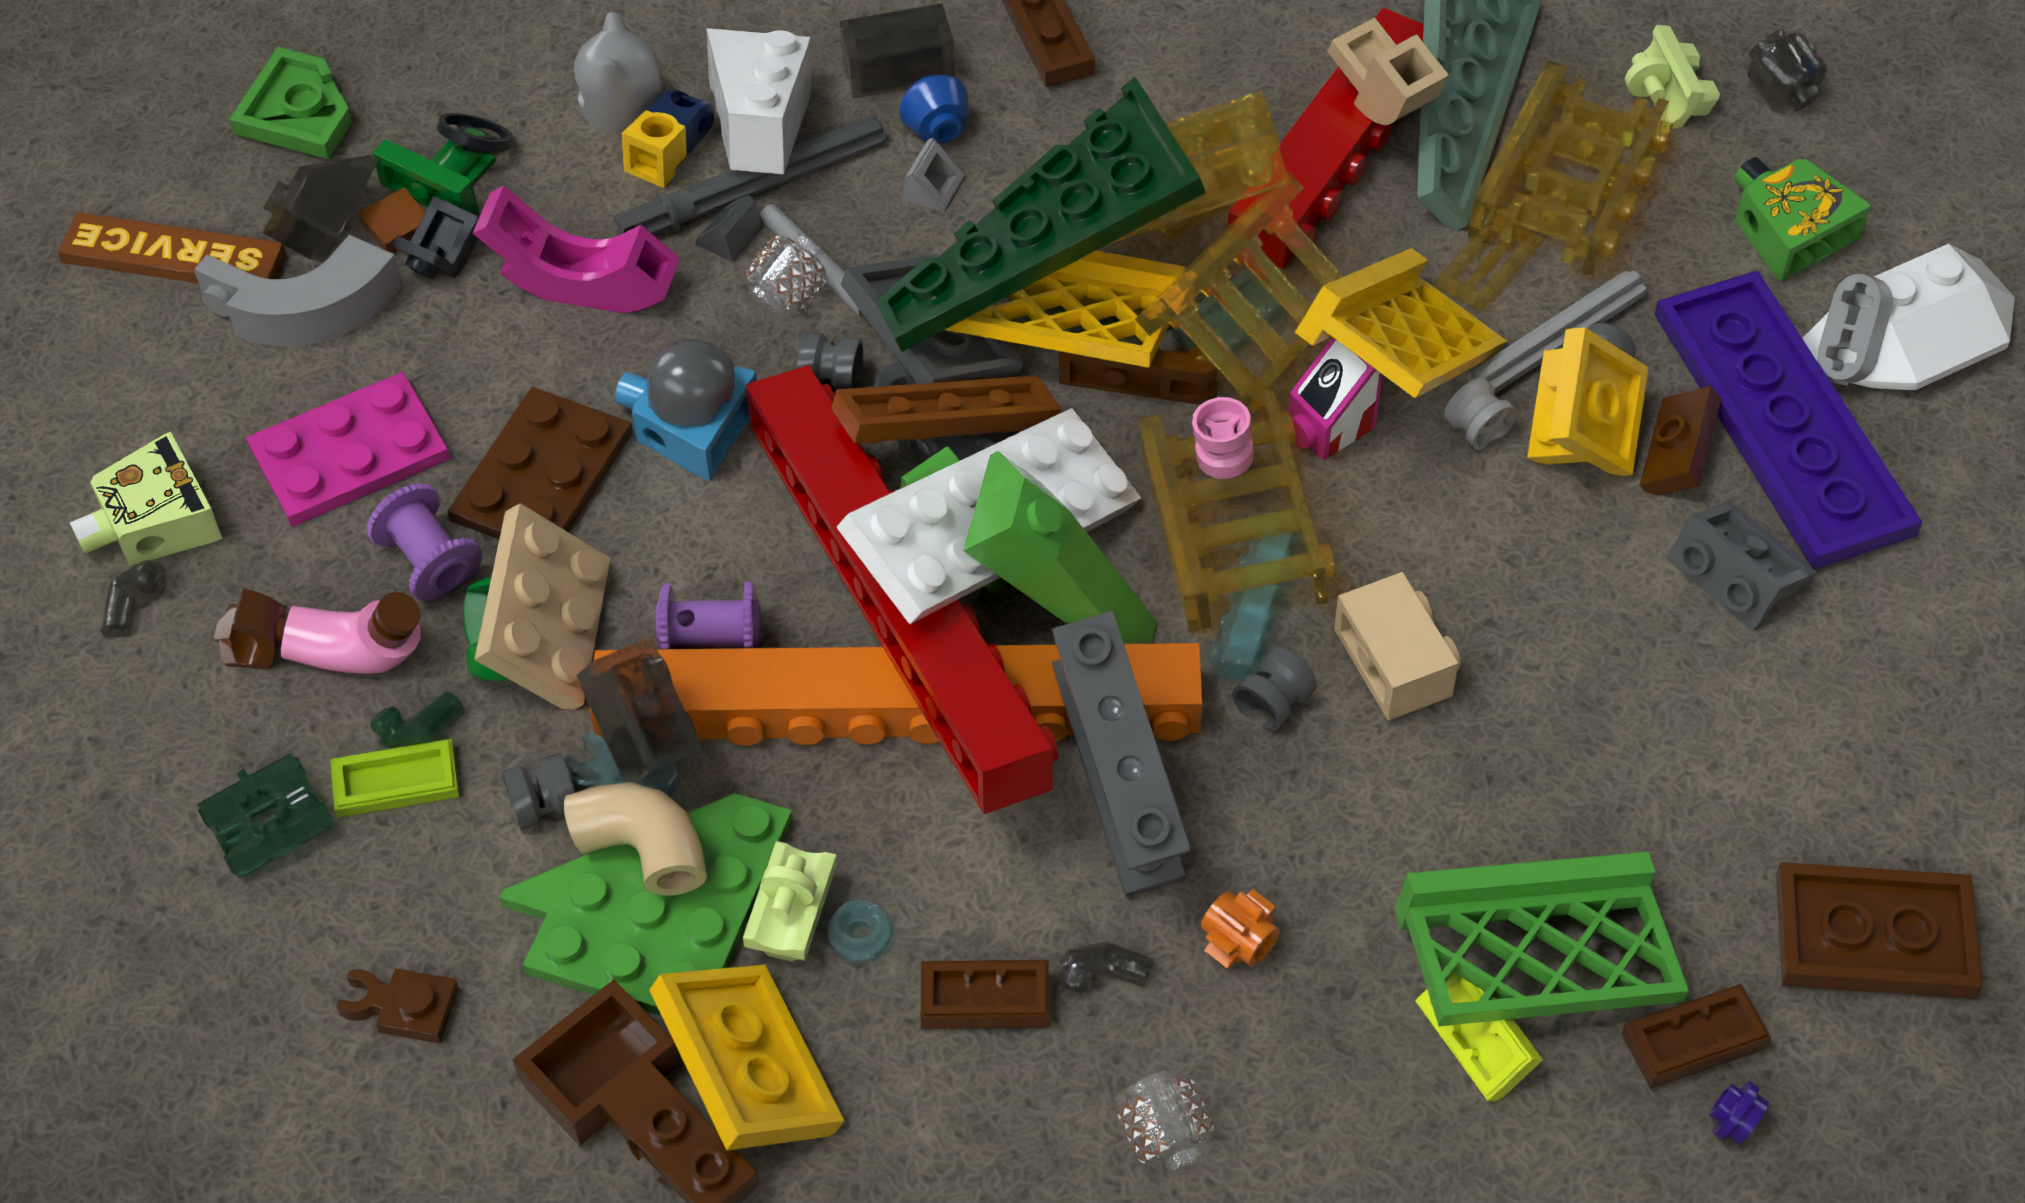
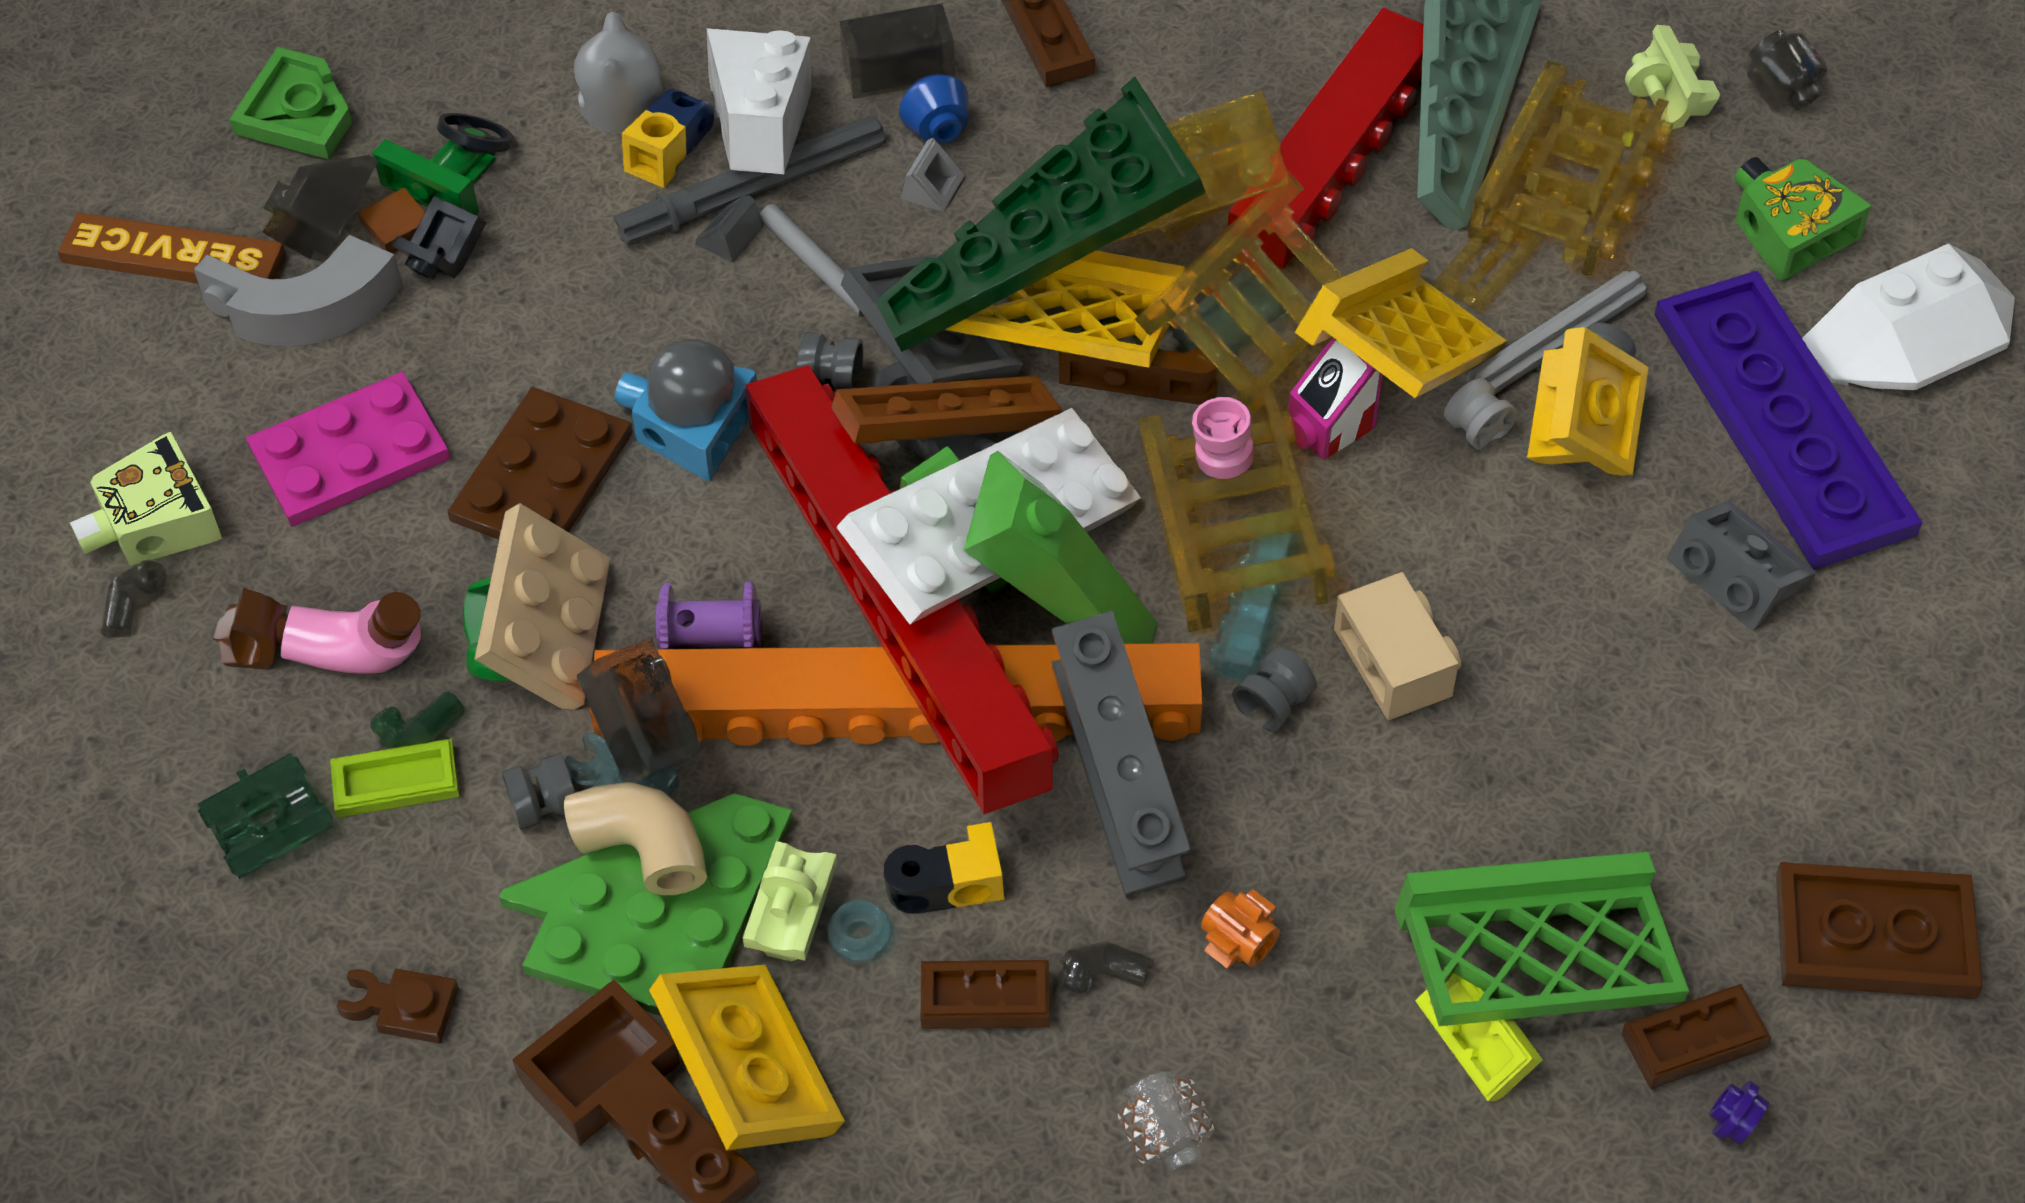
medium lavender hose [367,483,483,601] -> none
dark pink arch [473,186,680,313] -> none
clear head [746,233,828,318] -> none
tan brick [1327,17,1449,125] -> none
reddish brown plate [1640,386,1721,495] -> none
light grey beam [1817,274,1893,382] -> none
none -> leg [884,822,1005,914]

